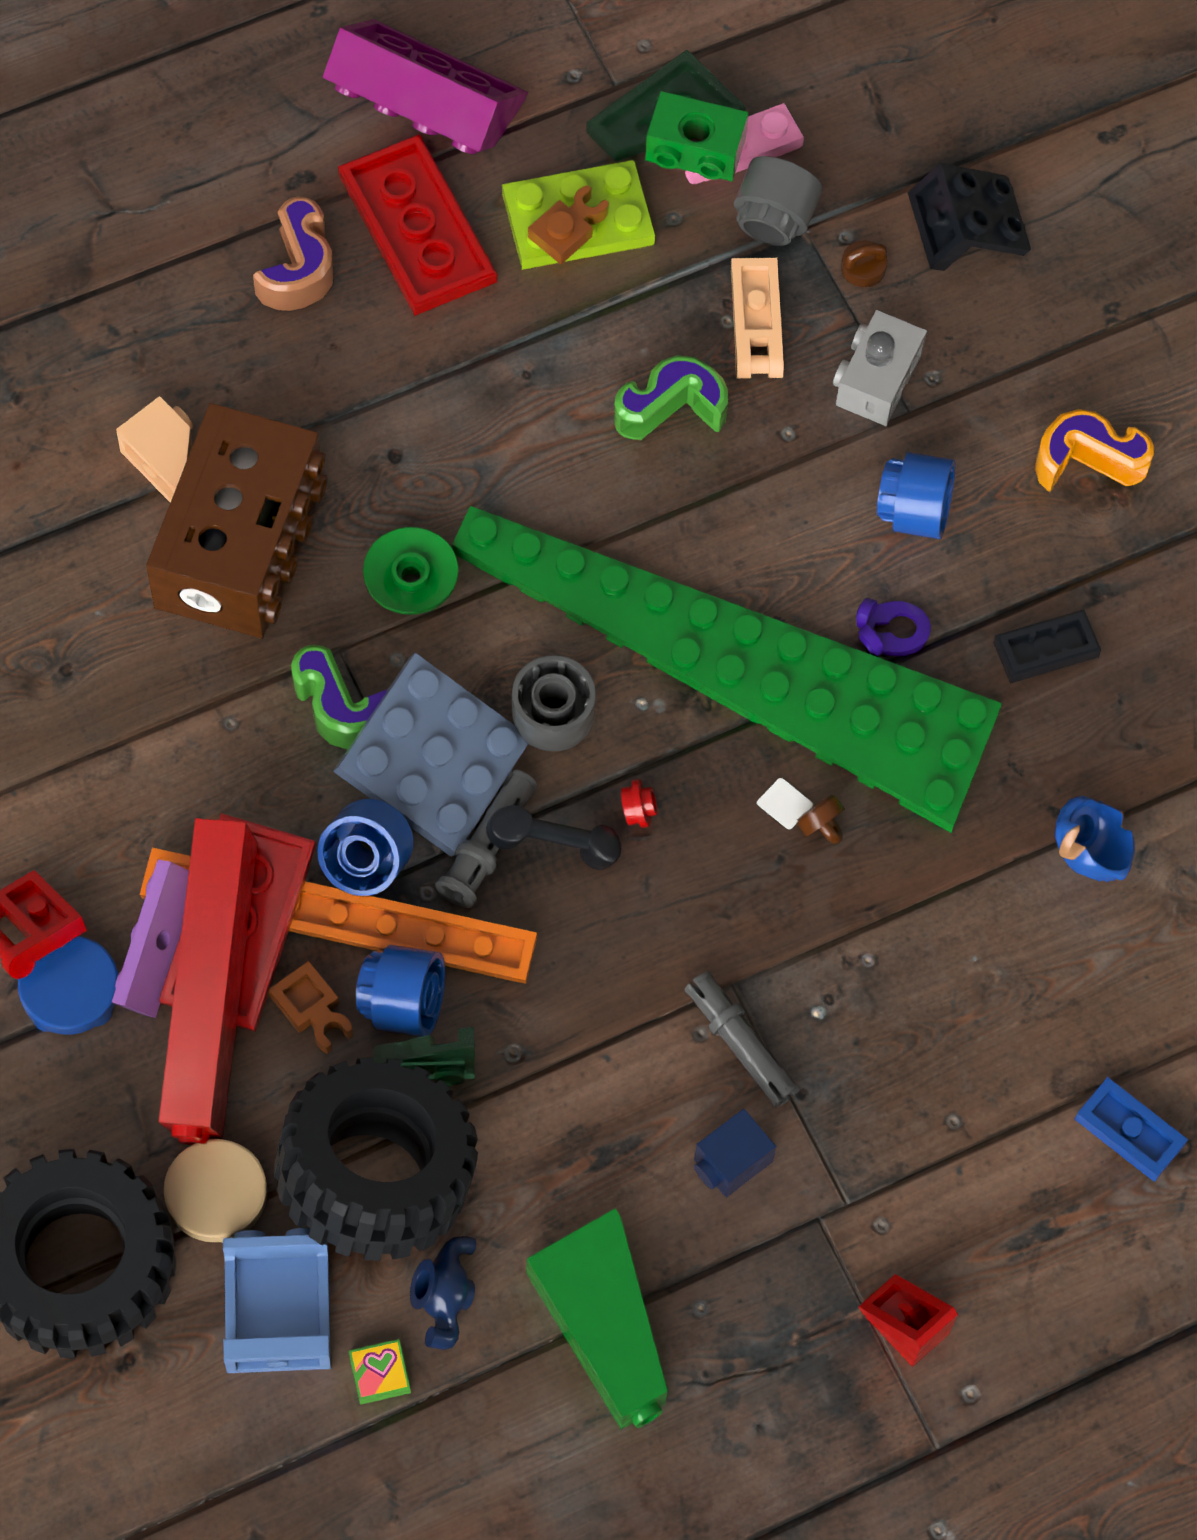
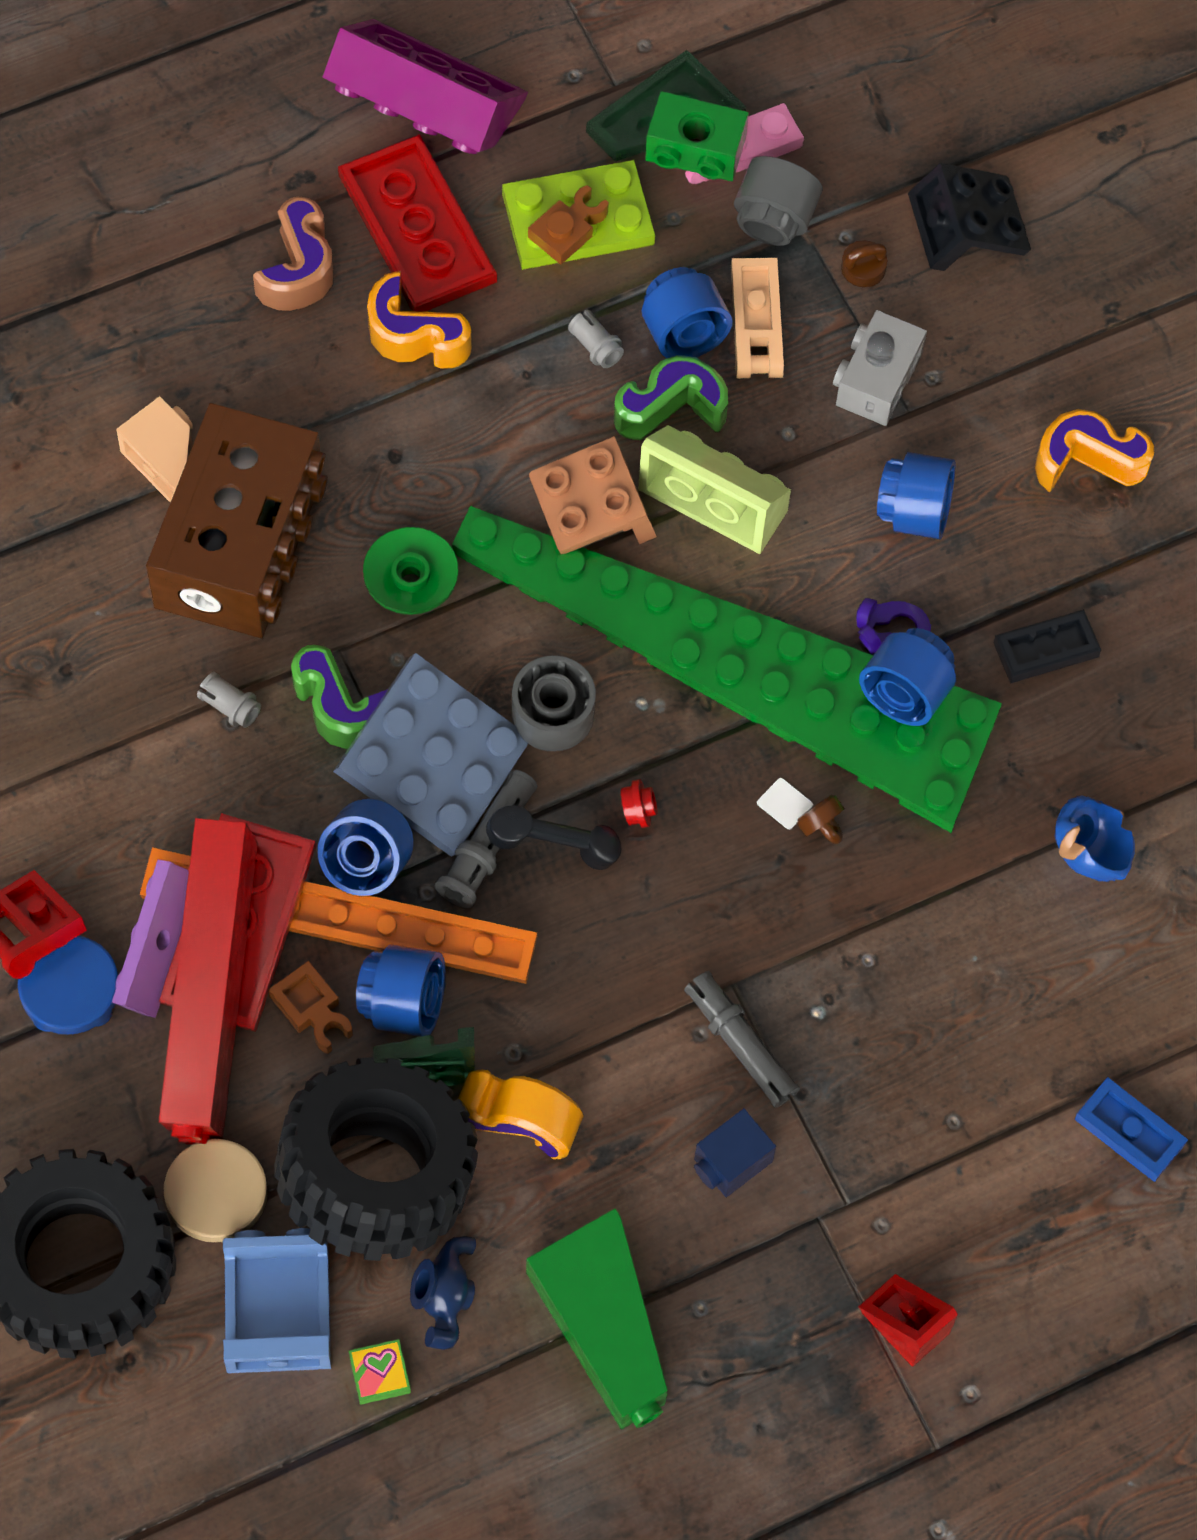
none -> light grey pin [197,672,261,728]
none -> light orange animal [367,271,472,369]
none -> light orange animal [457,1069,584,1159]
none -> nougat bracket [529,436,657,554]
none -> light grey pin [568,310,624,368]
none -> yellowish green slope [638,425,791,554]
none -> blue piece [642,267,733,359]
none -> blue piece [859,628,956,726]

